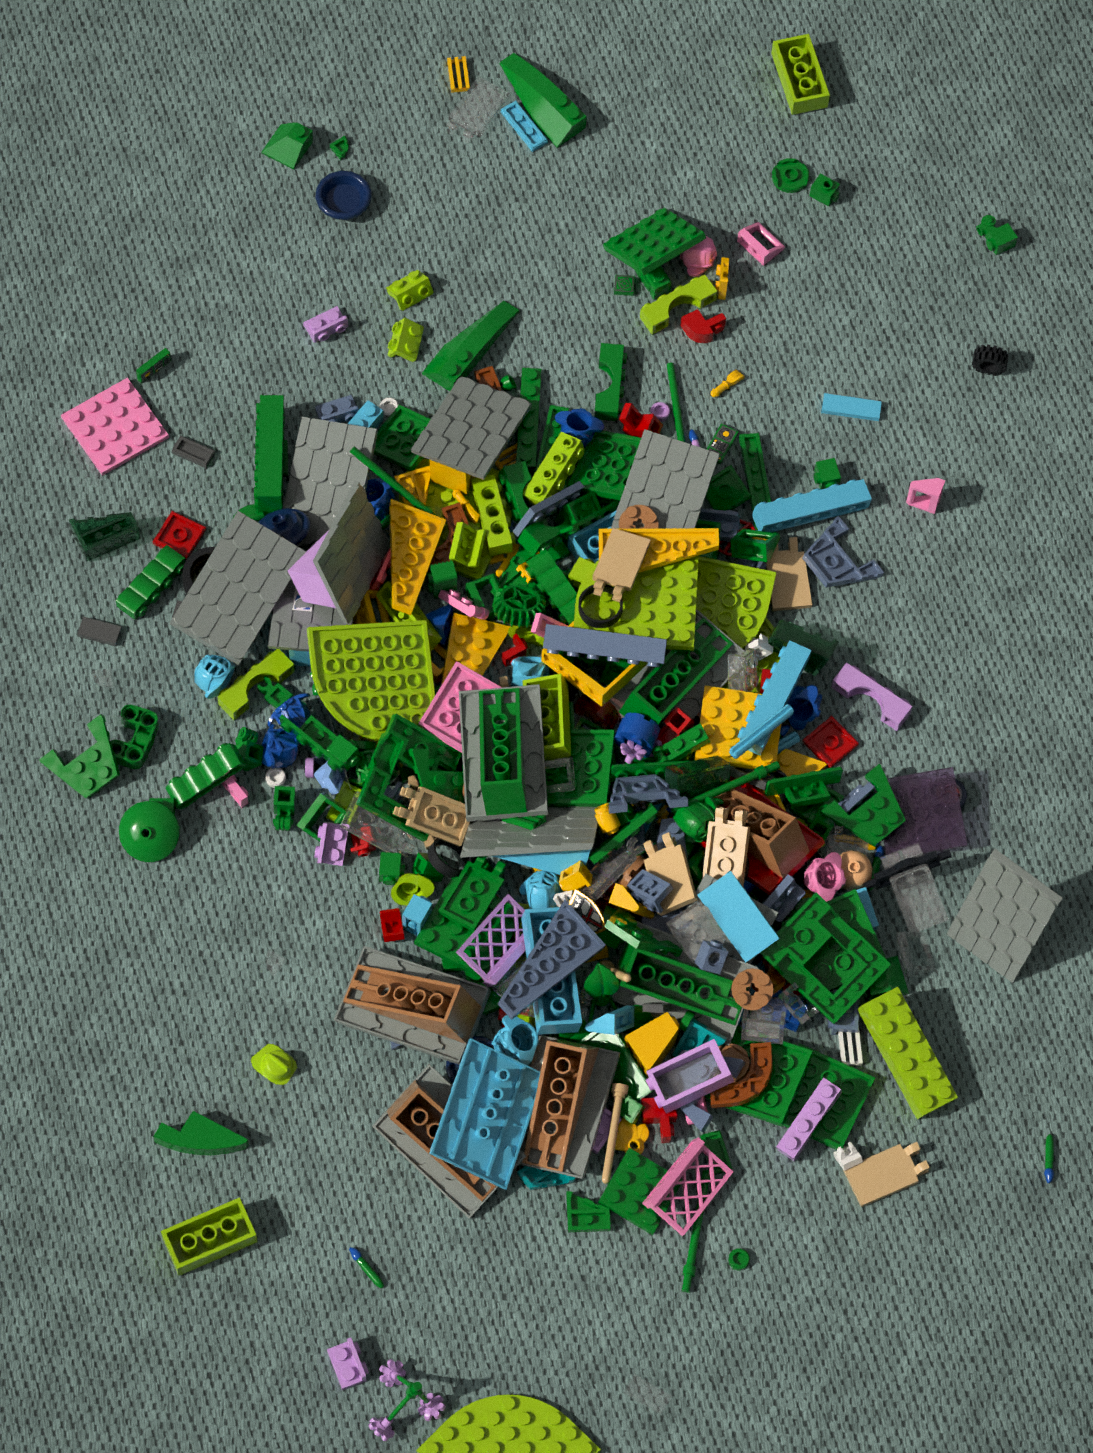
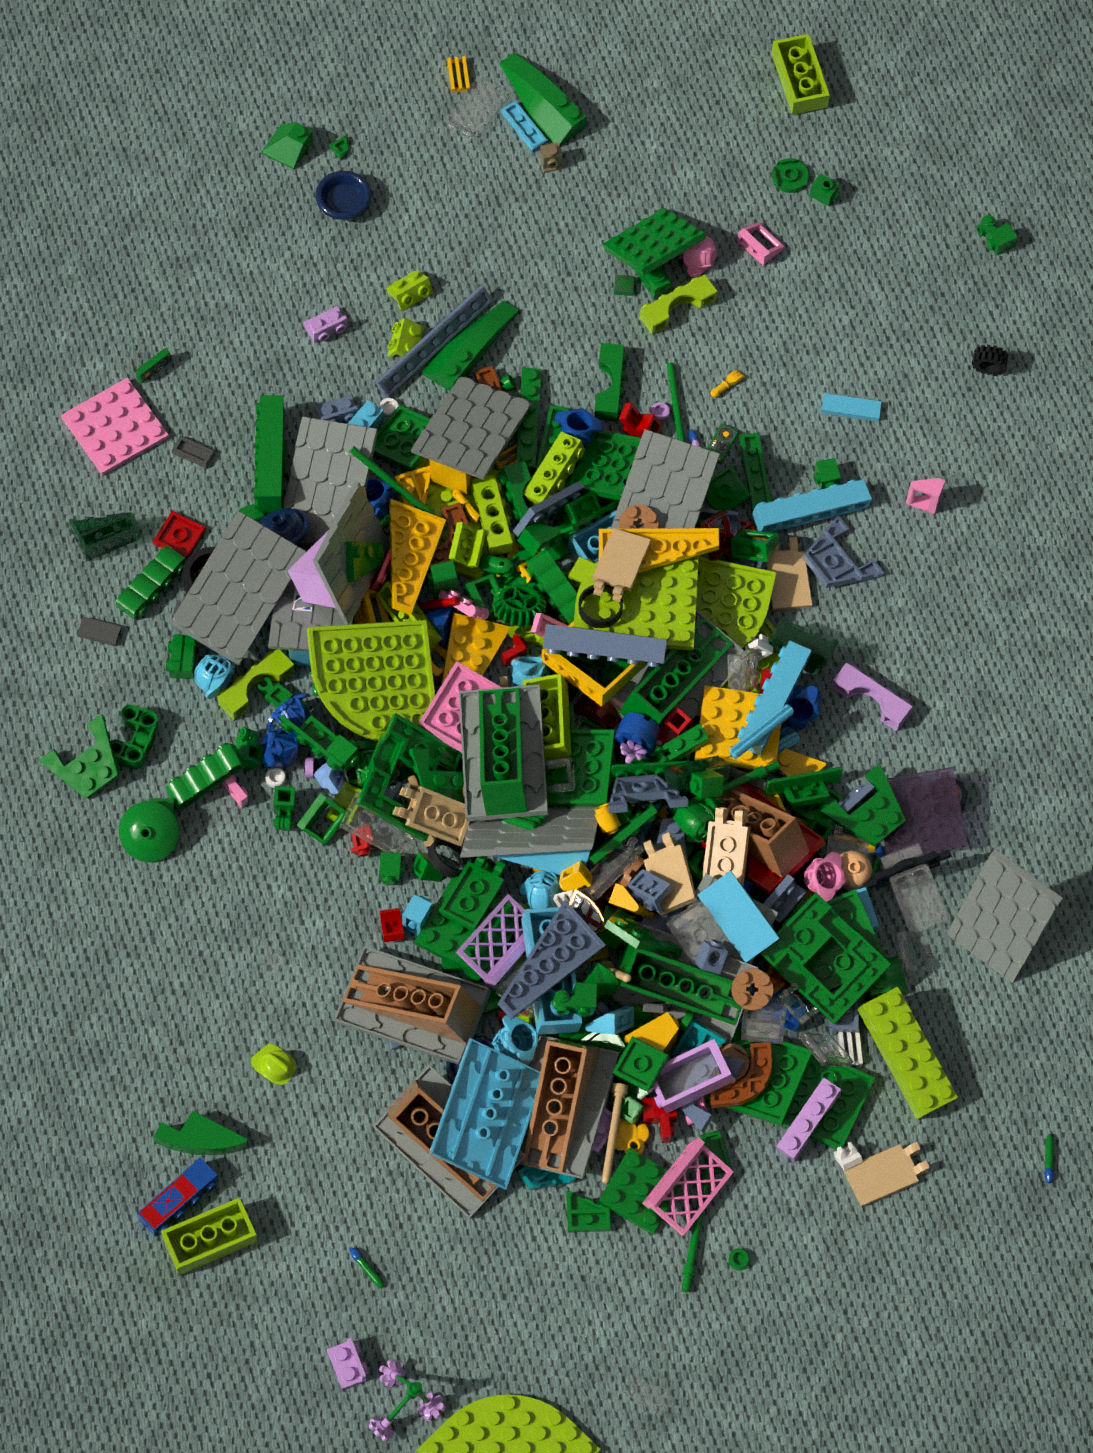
lavender bracket [314,821,349,866] -> none
lime piece [391,873,435,906] -> none
red brick [680,309,726,343] -> none
yellow wing [715,257,729,300] -> none
red tile [802,716,859,768] -> none
none -> blue brick [137,1157,218,1236]
none -> green brick [166,634,198,679]
none -> green wing [345,541,384,582]
none -> sand blue tile [375,286,493,398]
none -> red piece [417,597,460,611]
none -> green piece [479,554,515,576]
none -> dark tan brick [540,142,562,173]
none -> green brick [552,982,597,1017]
none -> sand blue plate [594,1000,610,1017]
none -> green tile [612,1036,670,1093]
none -> green brick [690,770,724,798]
none -> clear red tile [700,510,734,561]
none -> clear tile [799,1033,854,1067]

